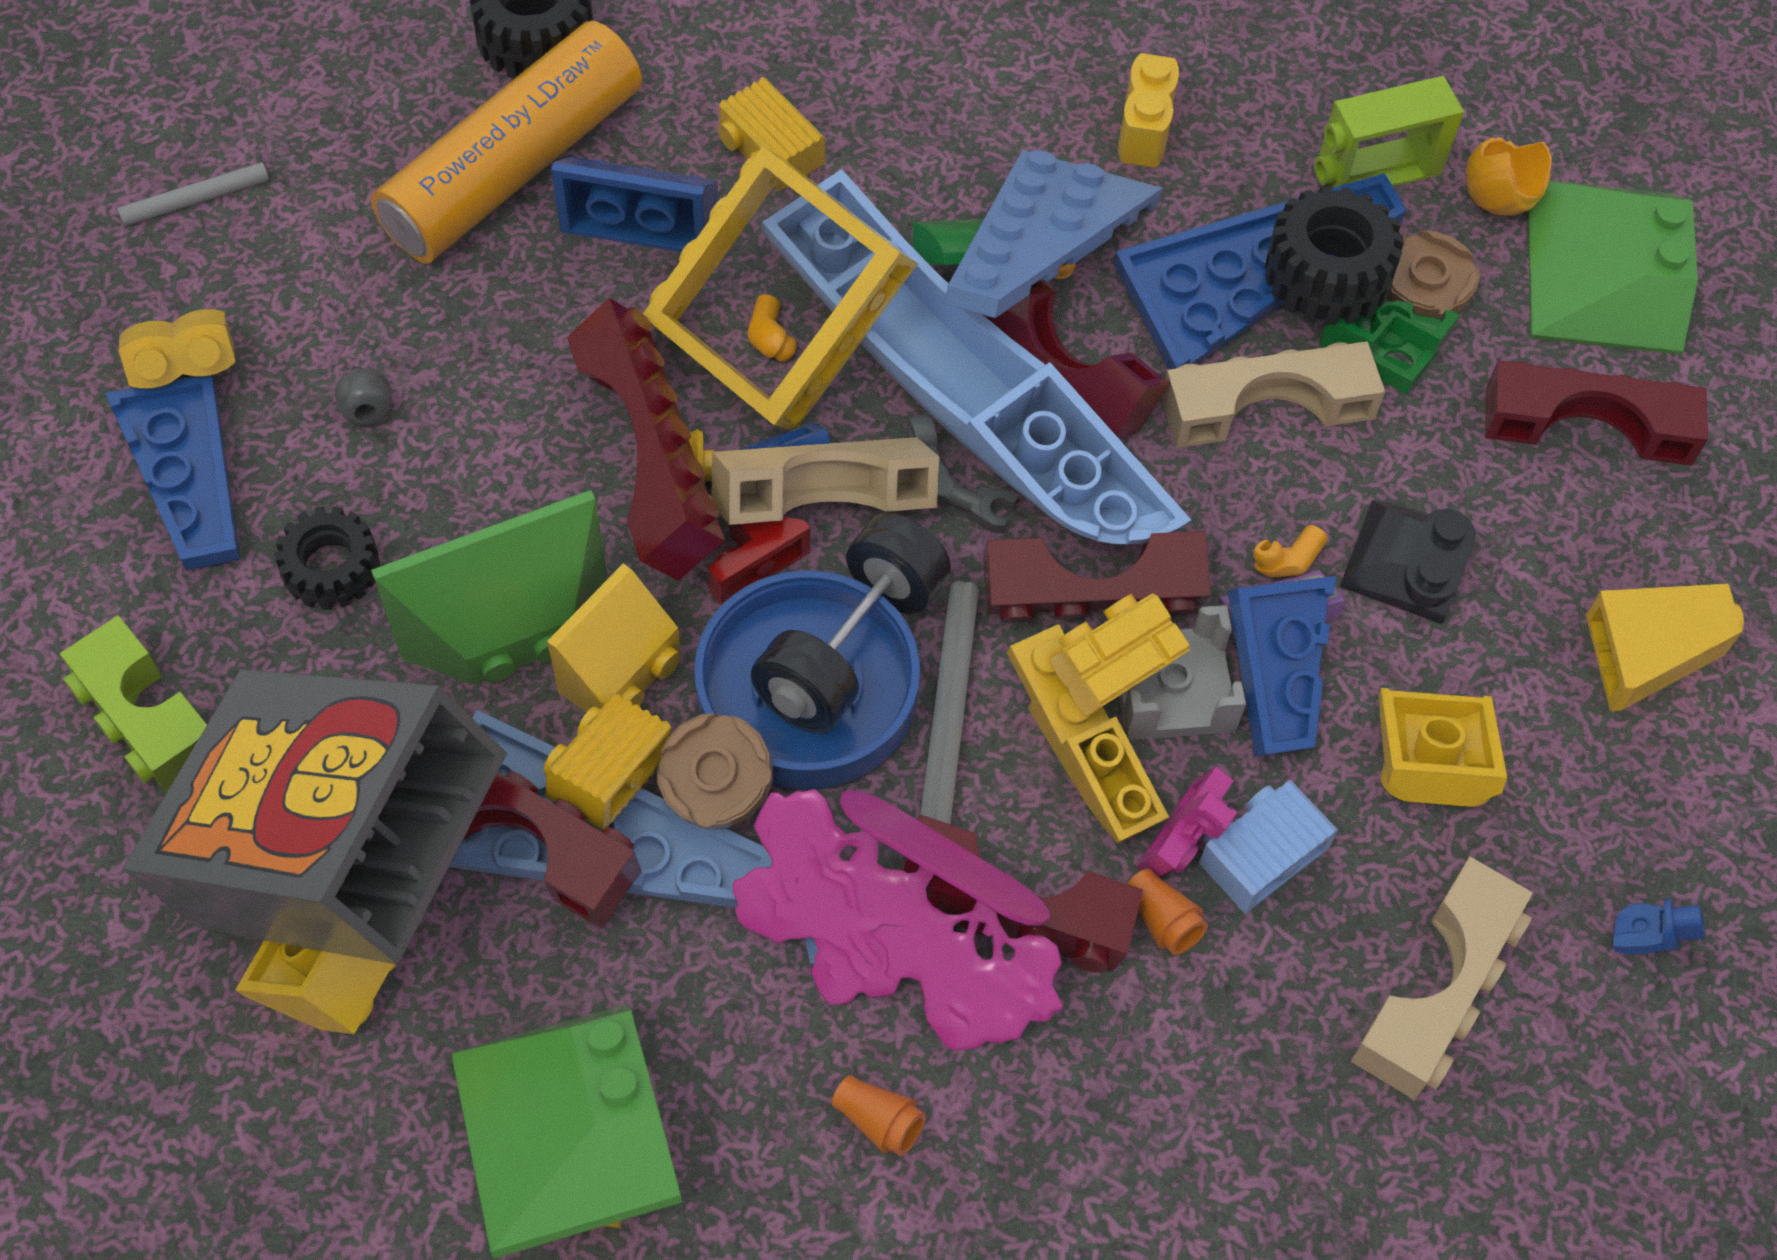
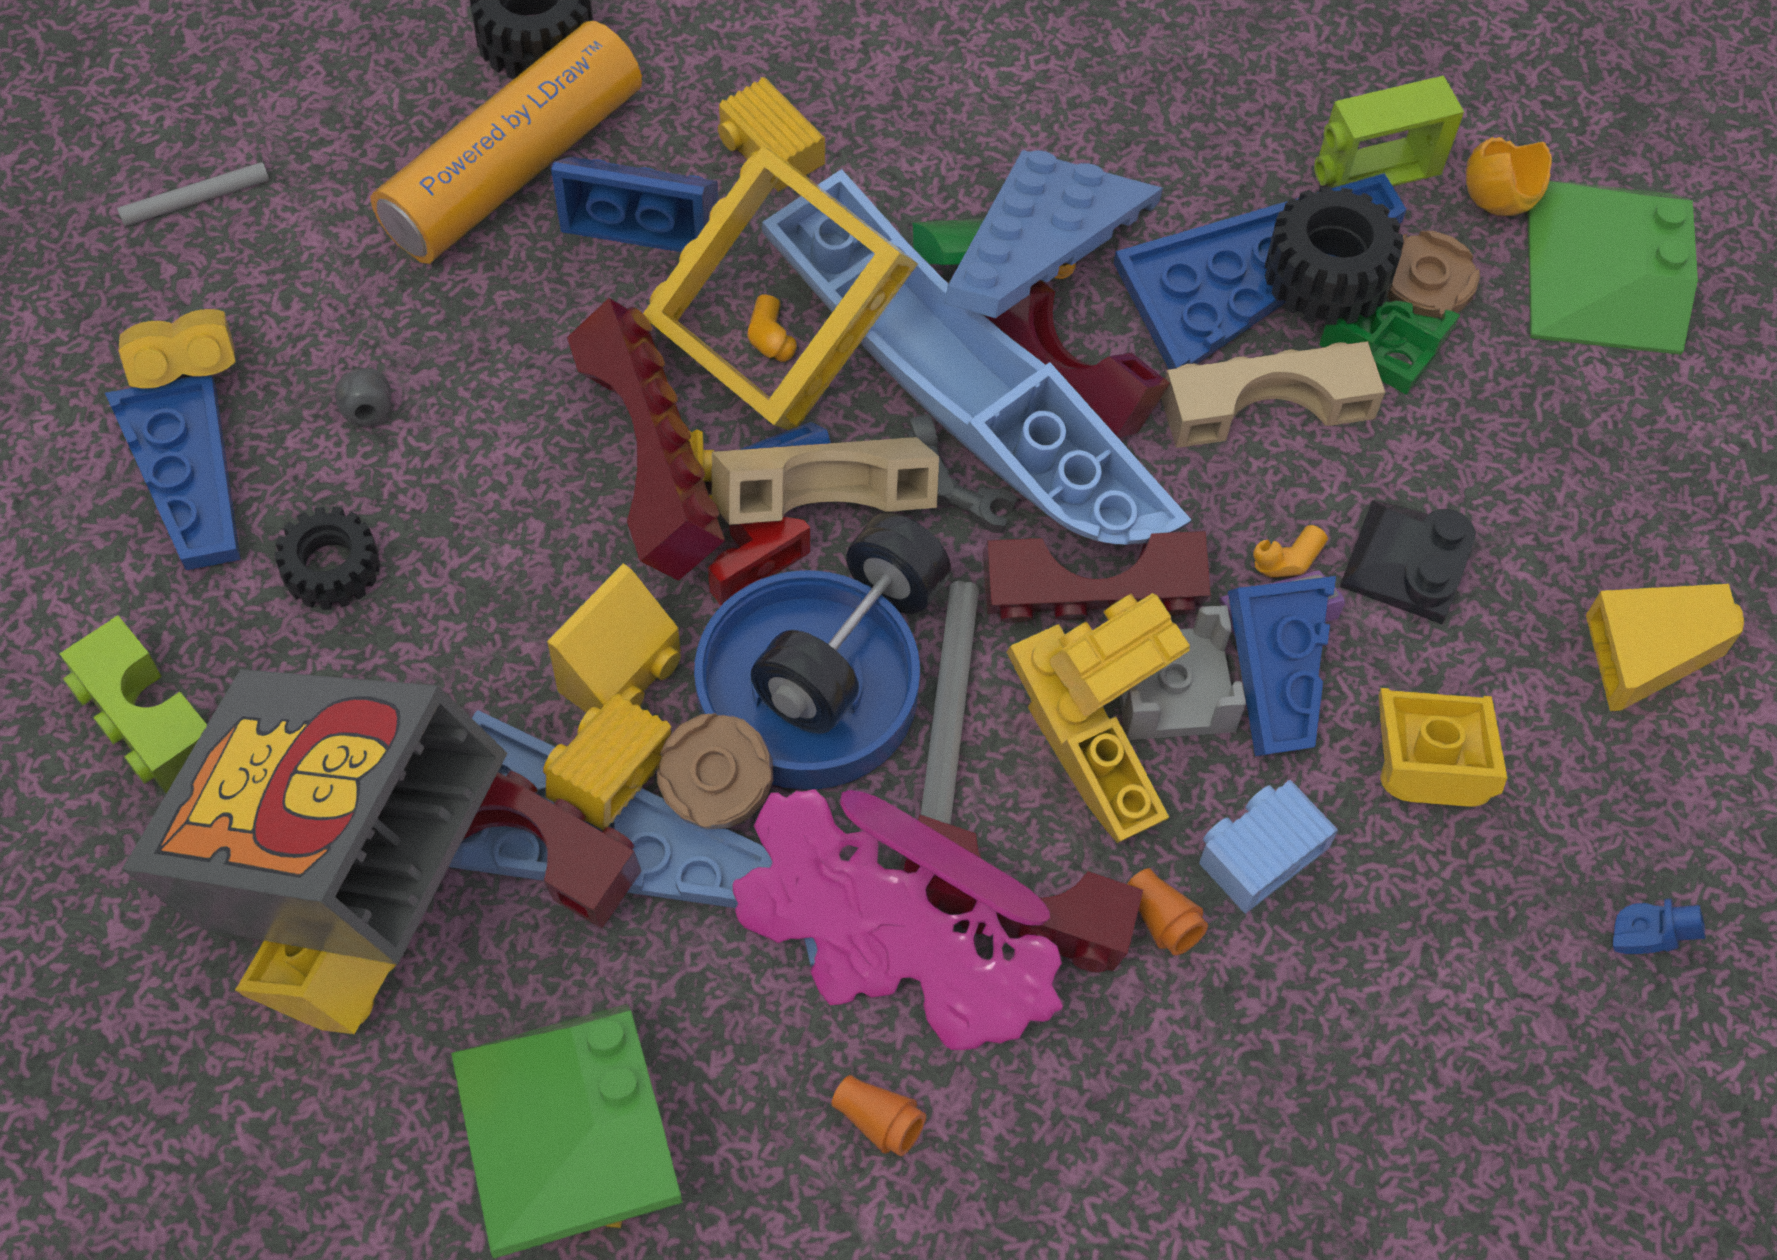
bright green slope [371,490,608,684] -> none
yellow brick [1118,53,1179,168] -> none
dark pink hinge [1135,767,1237,877] -> none
tan arch [1351,857,1533,1100] -> none
dark red arch [1485,360,1708,466] -> none

